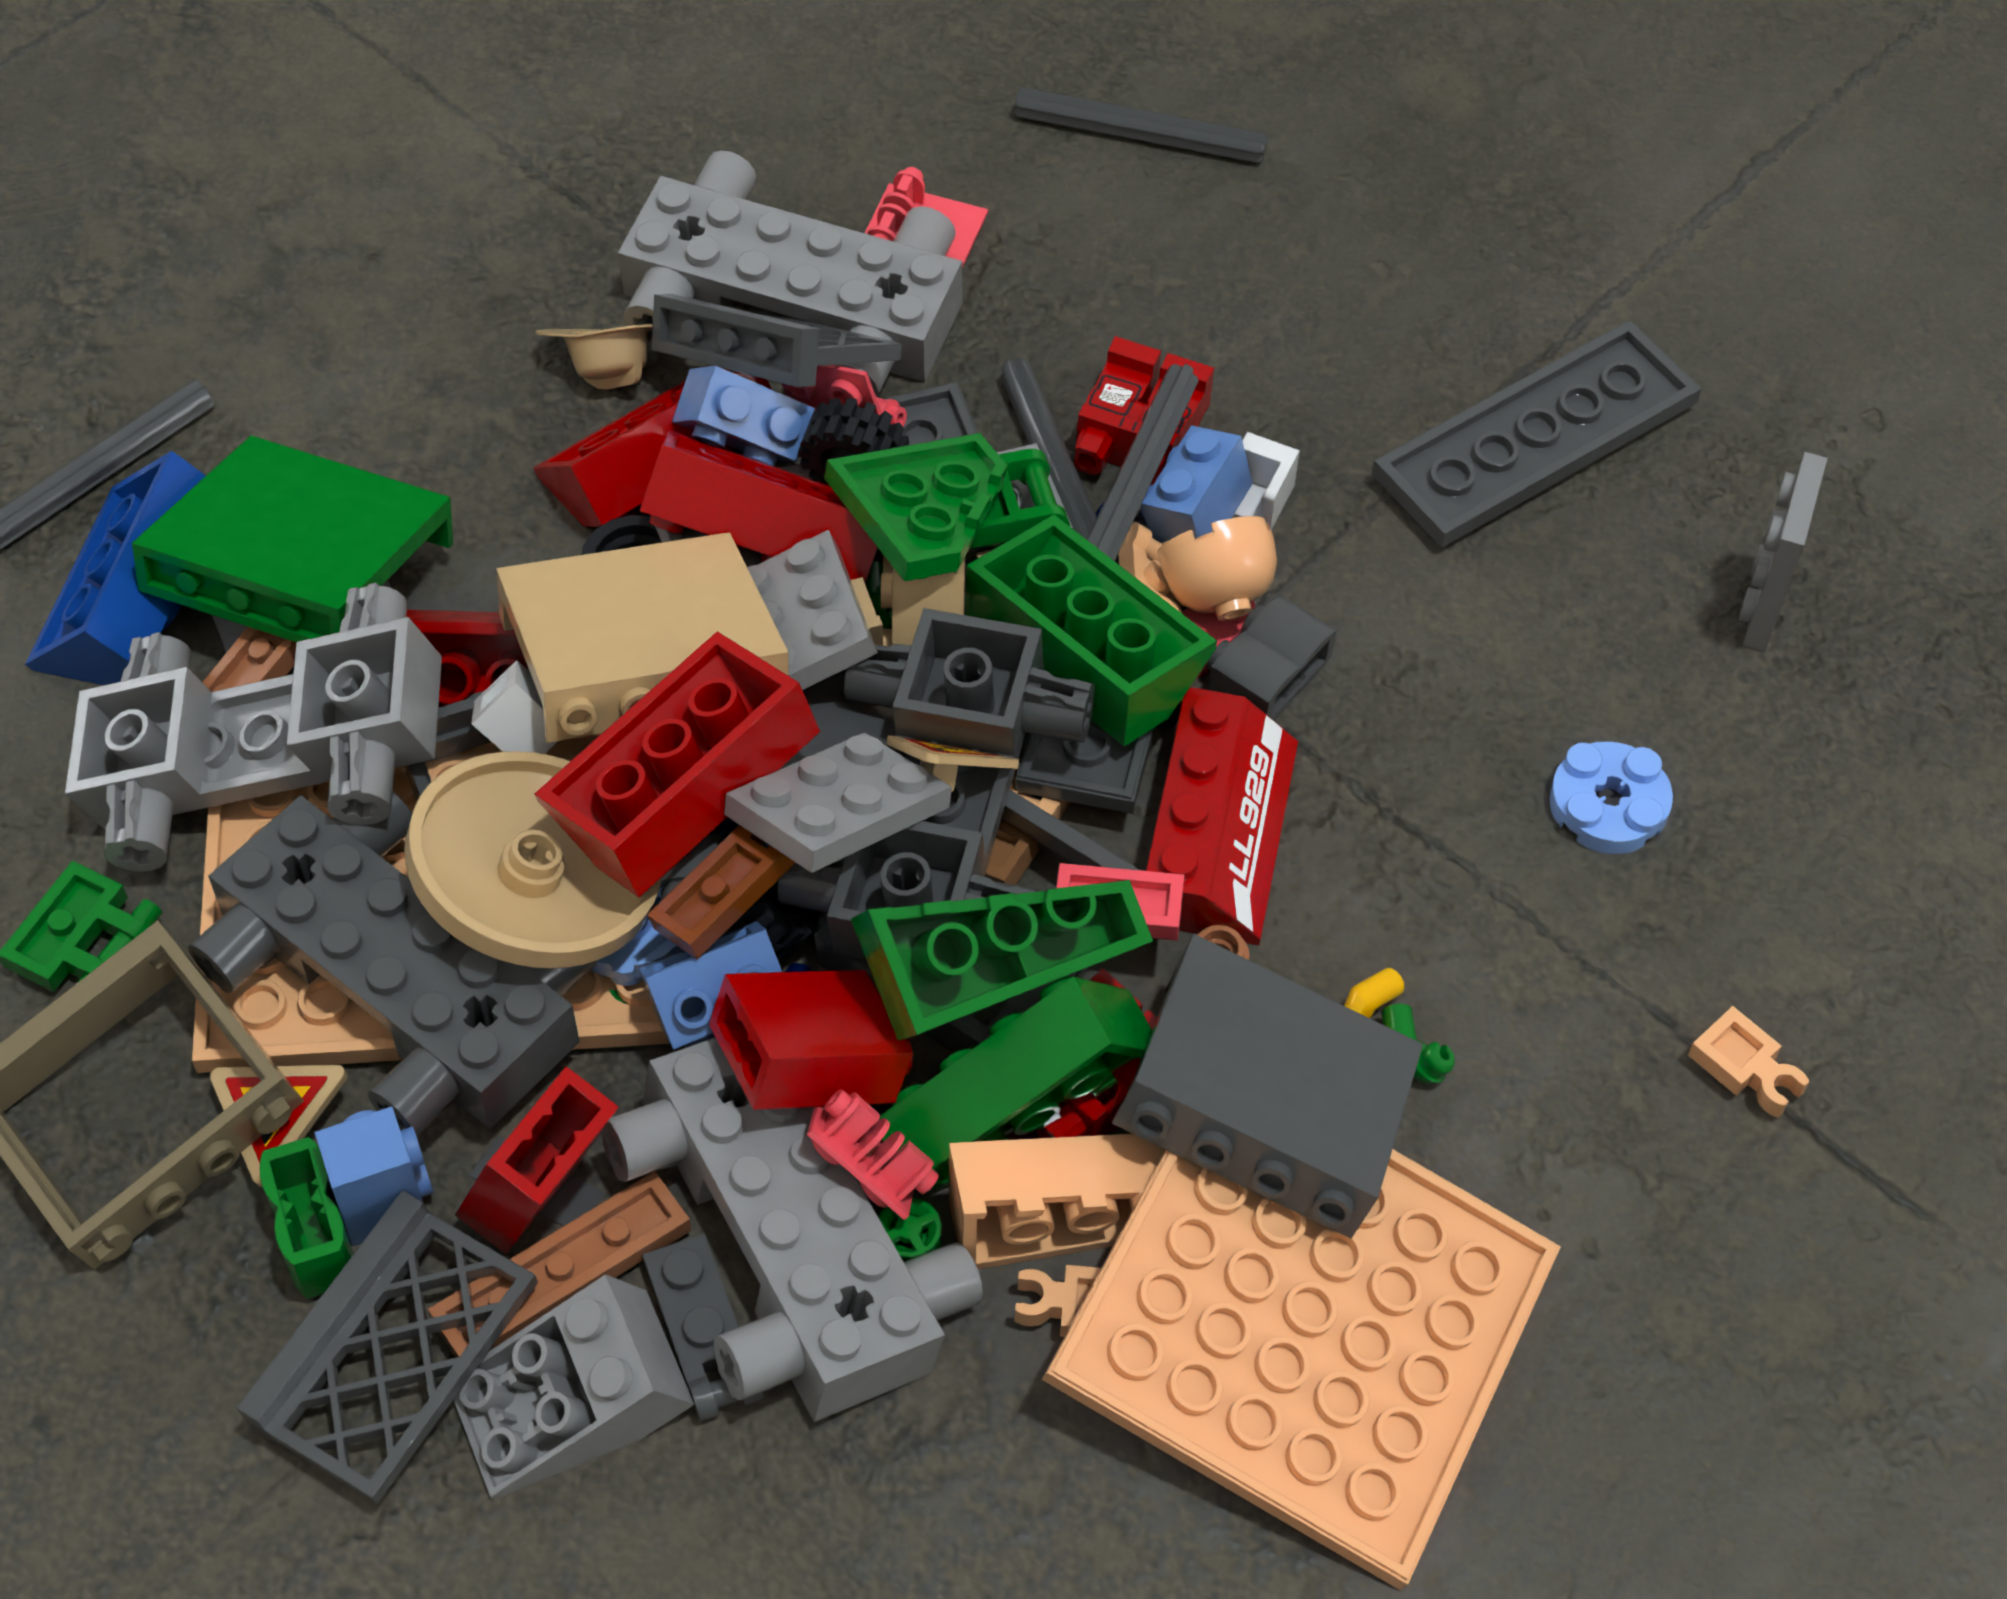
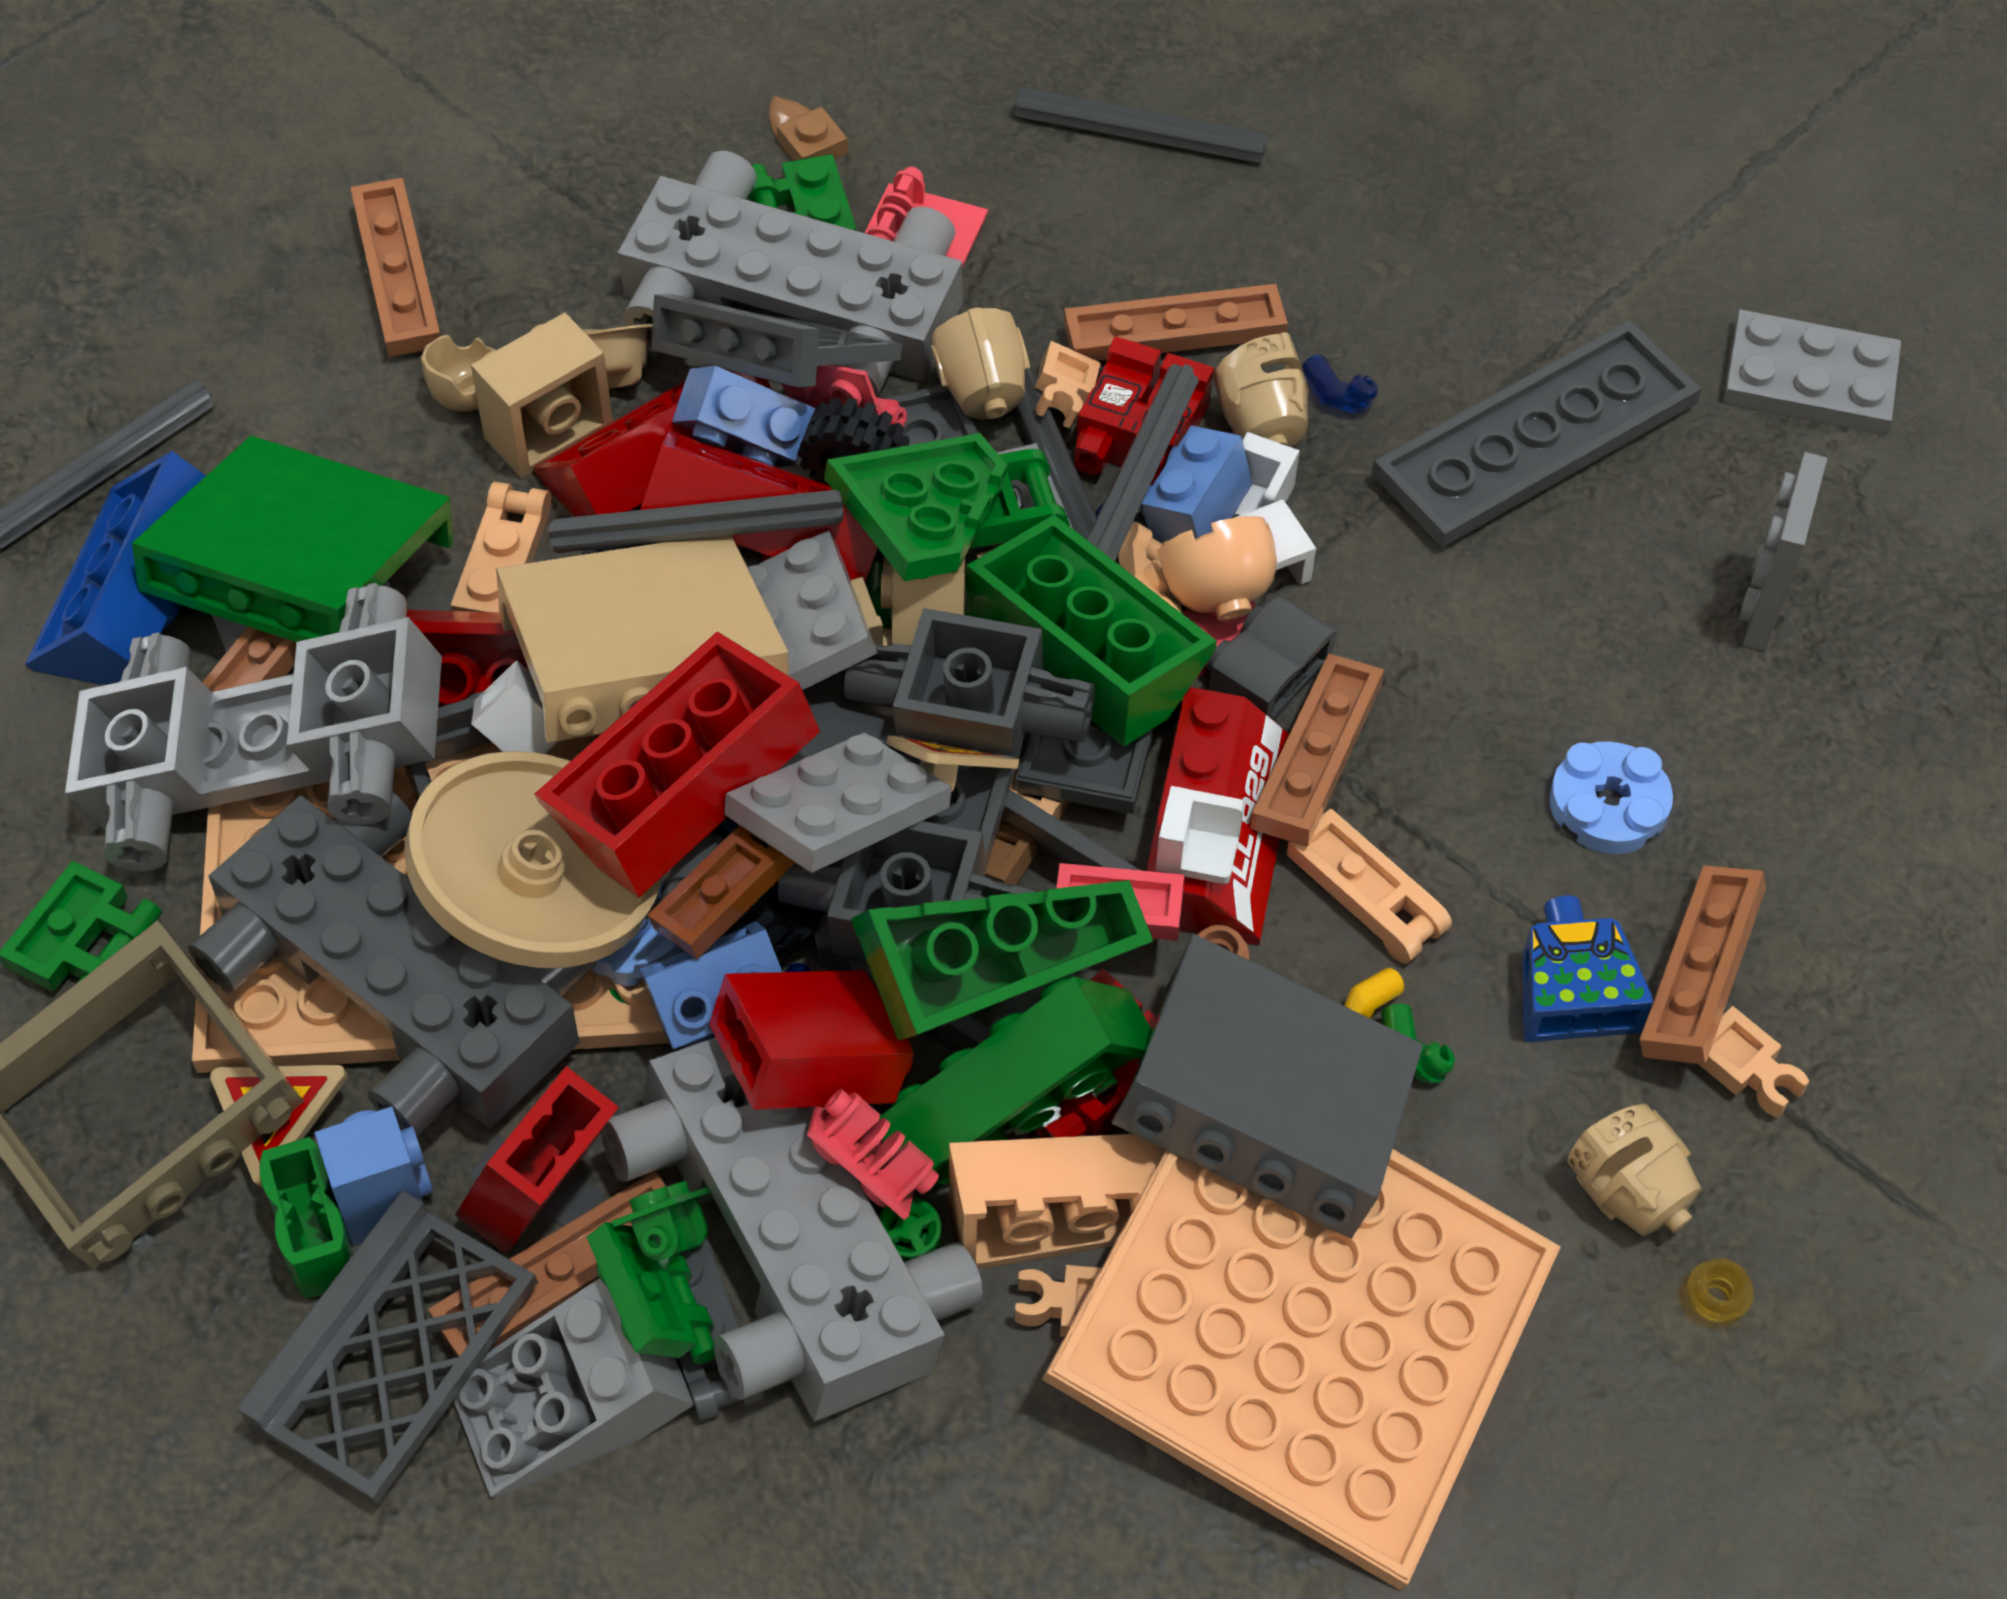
none -> nougat plate [350,177,441,357]
none -> tan hair [421,335,496,412]
none -> light nougat plate [450,481,551,612]
none -> tan brick [471,312,613,479]
none -> dark grey axle [549,490,844,553]
none -> green plate [586,1222,715,1364]
none -> green hinge [612,1181,711,1261]
none -> green plate [748,154,857,231]
none -> medium nougat plate [769,96,848,161]
none -> tan helmet [931,307,1031,420]
none -> light nougat plate [1034,341,1101,428]
none -> nougat plate [1063,284,1288,361]
none -> white panel [1155,786,1244,884]
none -> tan helmet [1214,332,1309,447]
none -> white panel [1235,499,1316,585]
none -> nougat plate [1250,653,1384,847]
none -> light nougat plate [1286,809,1452,964]
none -> clear blue arm [1302,355,1378,414]
none -> blue torso [1522,895,1653,1043]
none -> tan helmet [1567,1104,1701,1236]
none -> nougat plate [1640,865,1766,1065]
none -> clear yellow plate [1686,1258,1754,1324]
none -> light grey plate [1723,309,1901,435]

